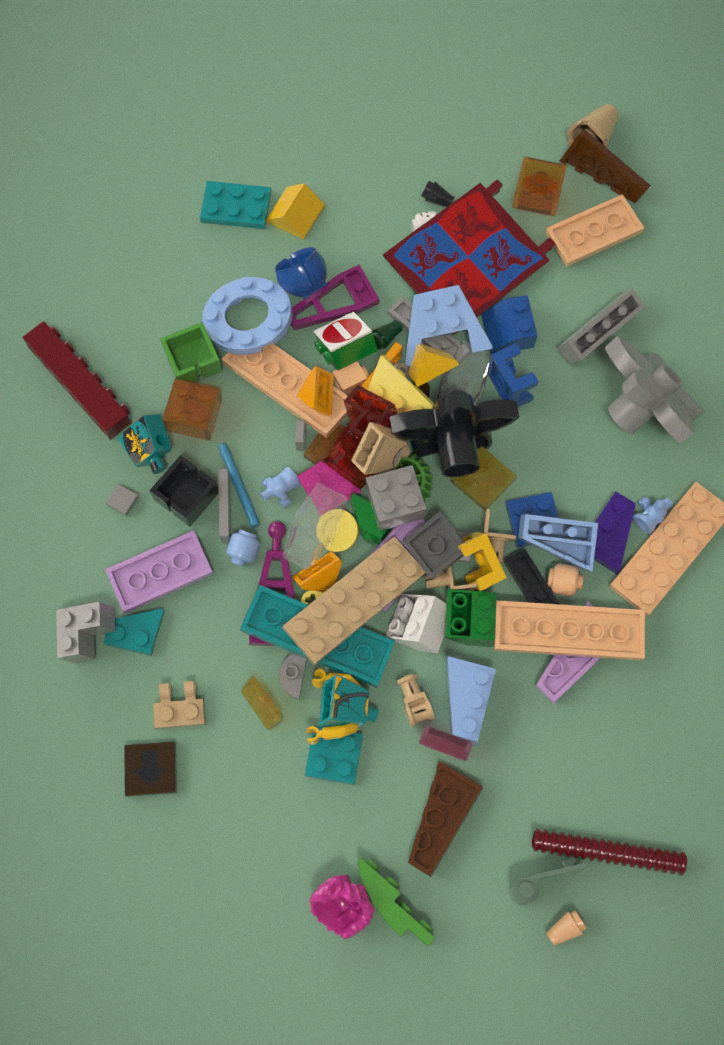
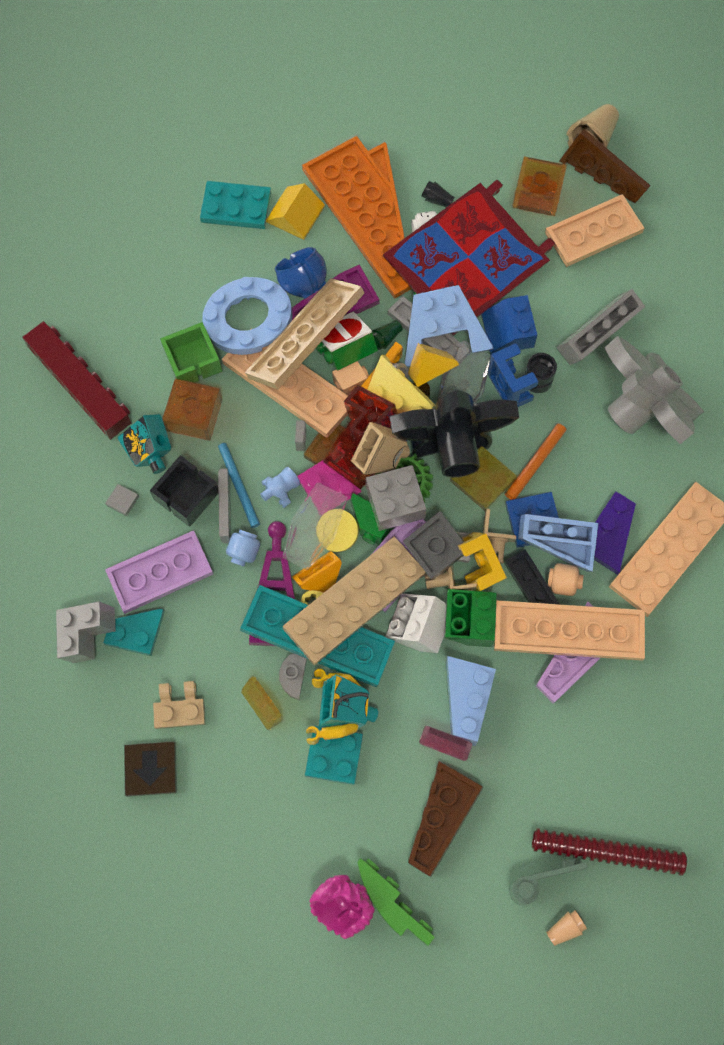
light orange slope [297,366,334,417] -> none
tan connector [397,674,435,728] -> none
light blue piece [633,497,673,534] -> none
none -> tan plate [245,278,364,389]
none -> orange wing [302,136,412,299]
none -> orange piece [505,423,567,500]
none -> black wheel [524,353,557,393]

